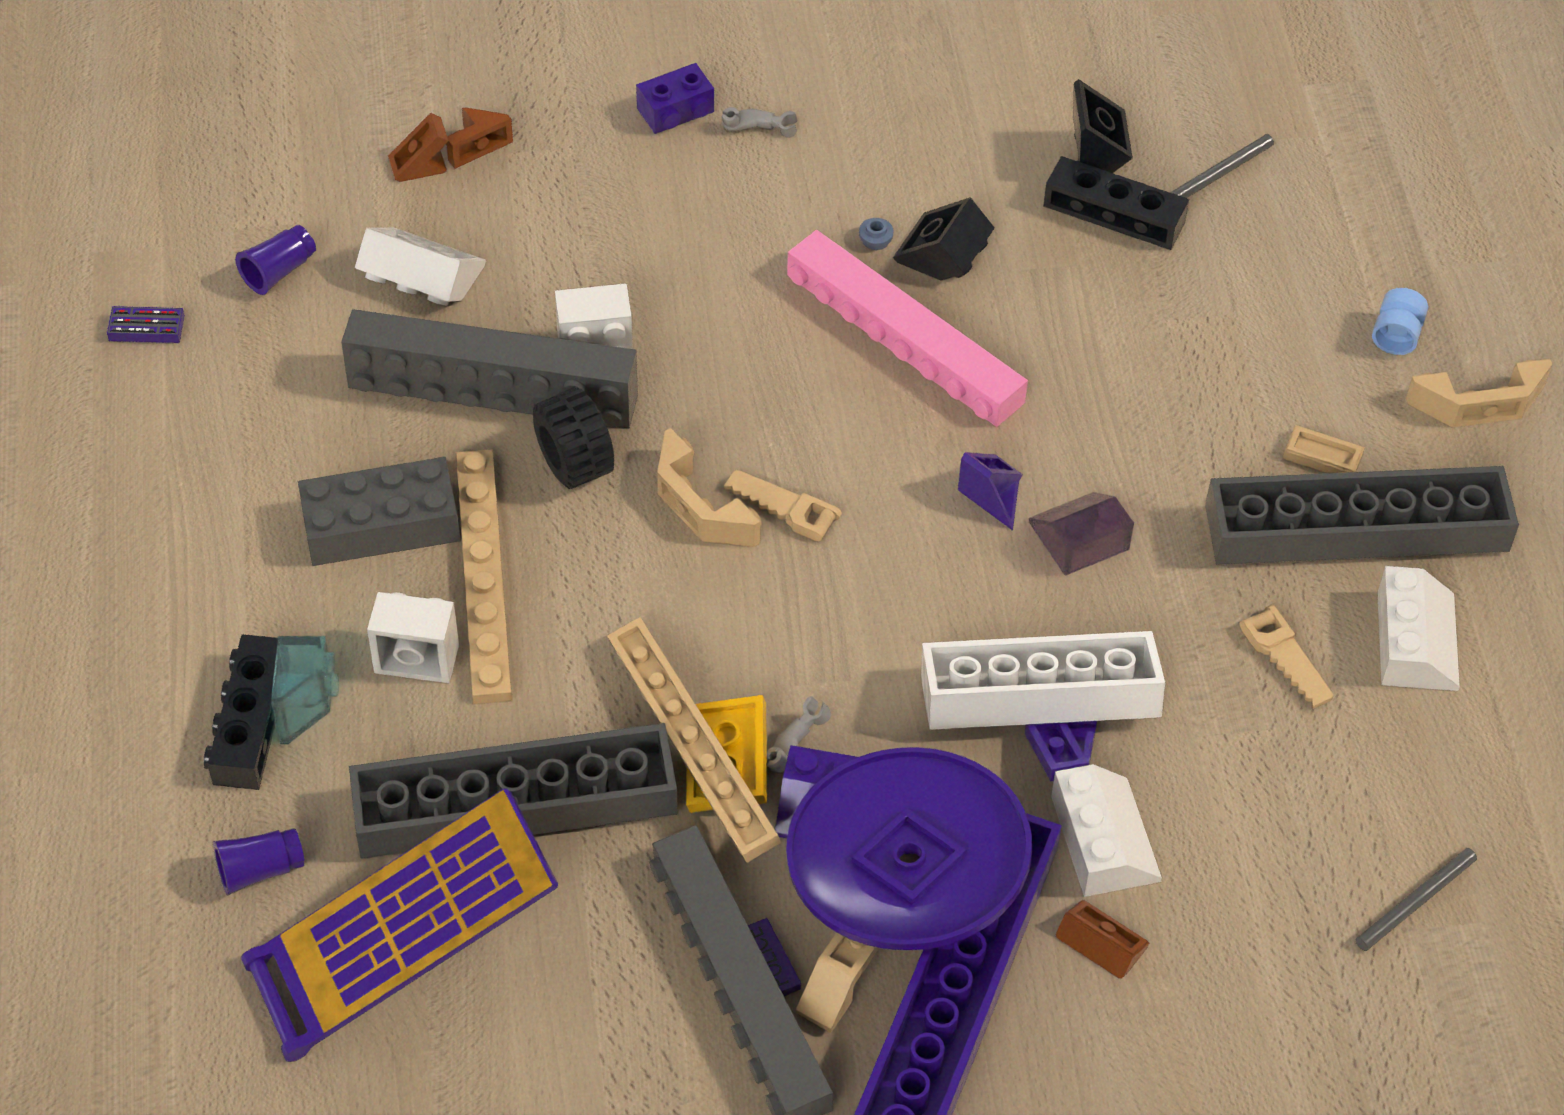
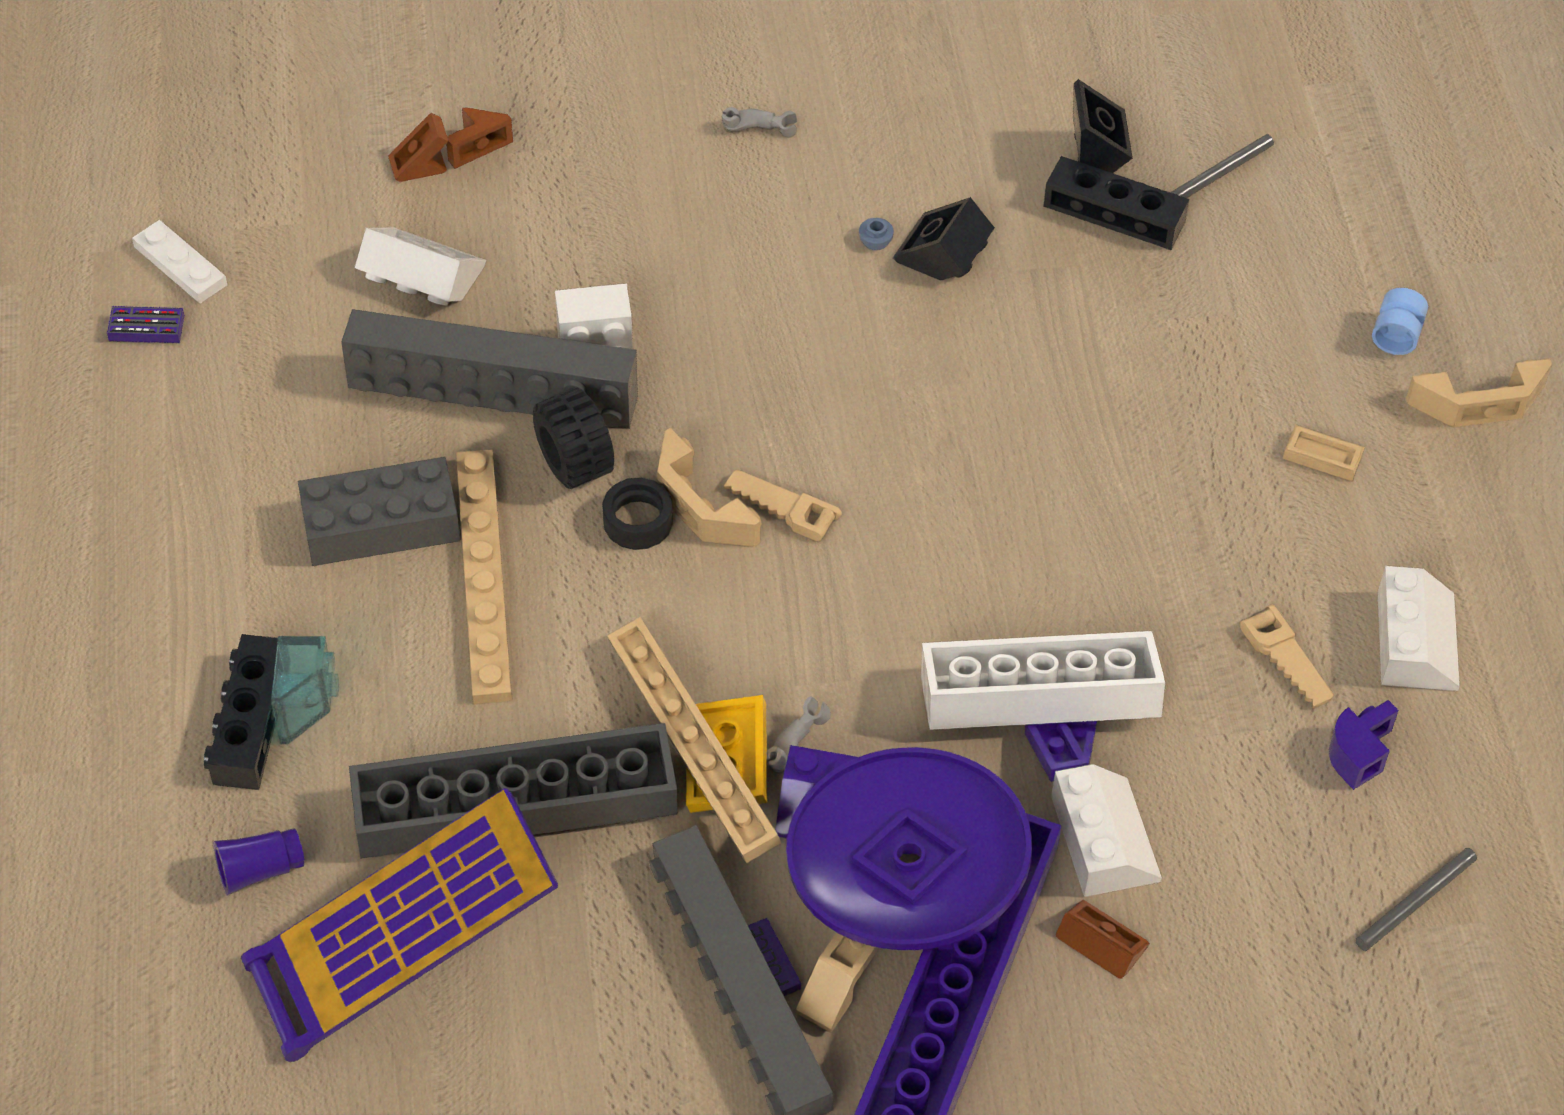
dark purple plant [235,225,316,295] -> none
white brick [367,592,459,683] -> none
dark purple brick [636,63,714,134] -> none
bright pink brick [787,230,1028,427] -> none
dark purple slope [958,452,1023,531] -> none
slope [1029,492,1134,576] -> none
dark grey brick [1205,466,1519,565] -> none
none -> white plate [132,220,227,303]
none -> black tyre [602,477,673,550]
none -> dark purple brick [1329,700,1399,790]

